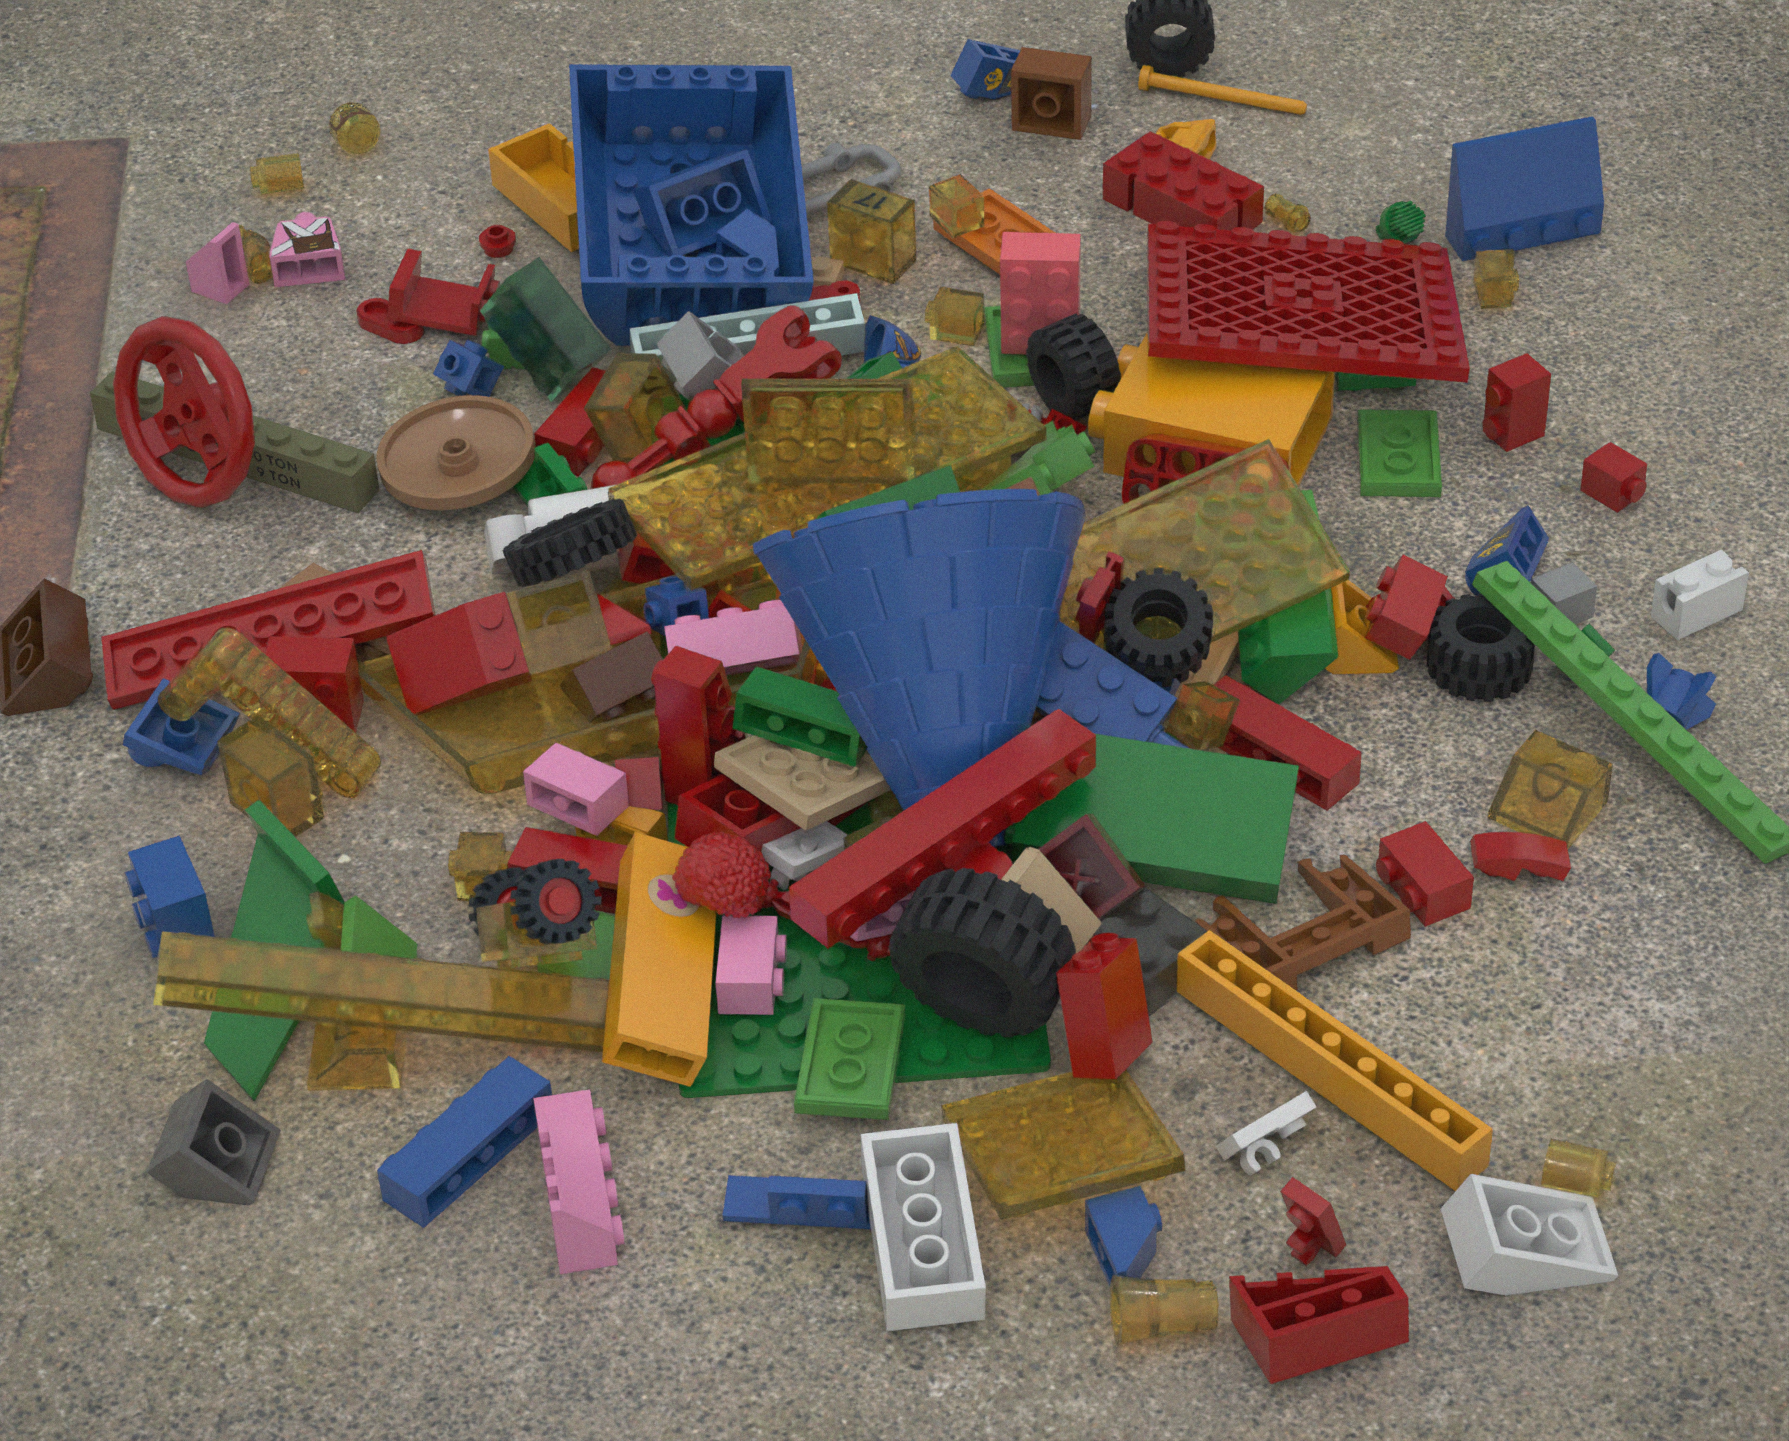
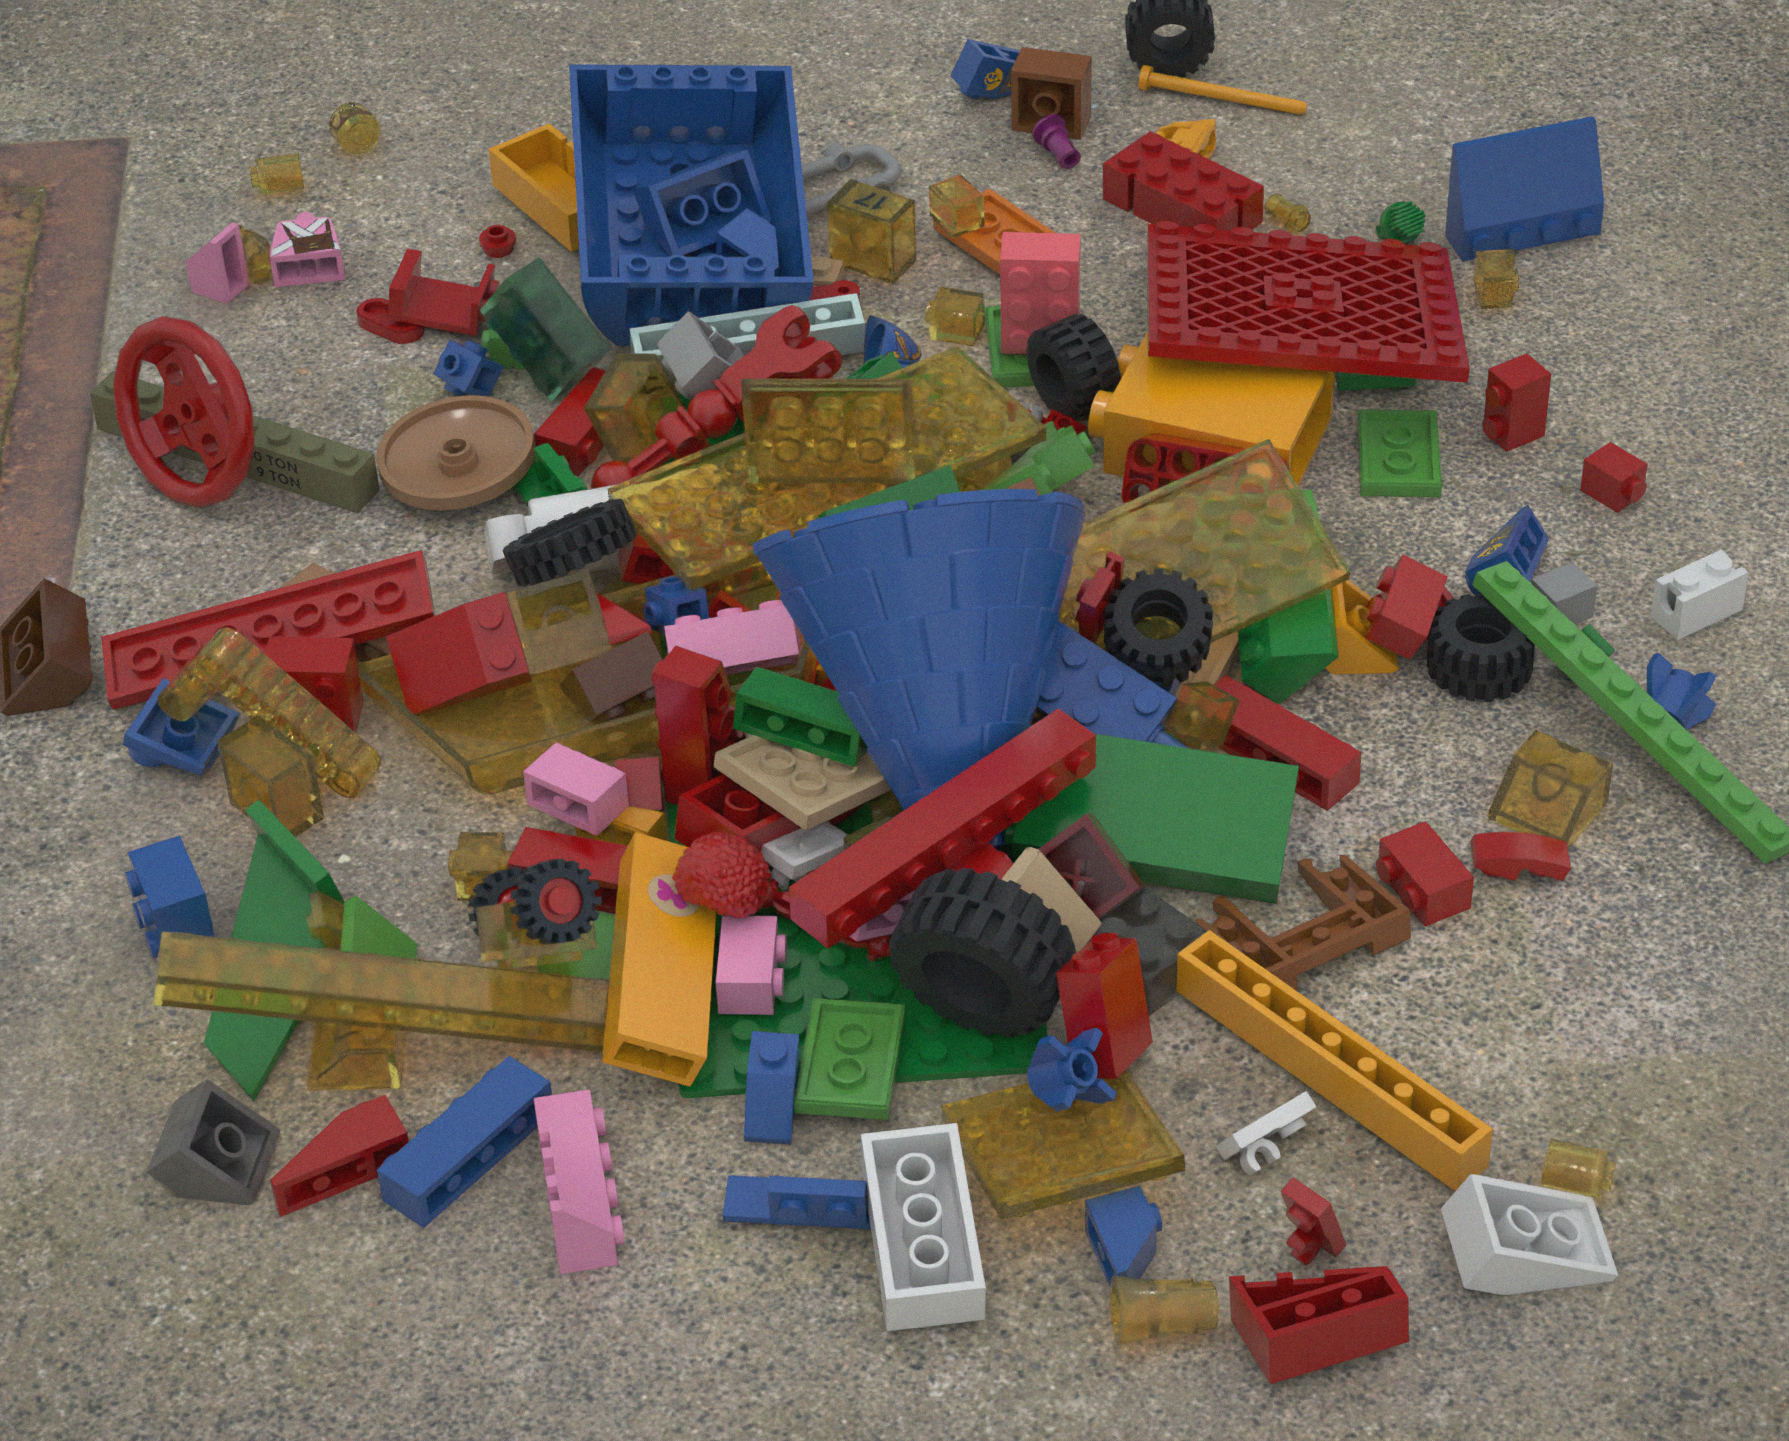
none -> red slope [270,1095,409,1217]
none -> blue slope [744,1031,801,1145]
none -> blue brick [1027,1028,1117,1112]
none -> magenta pin [1032,114,1081,169]

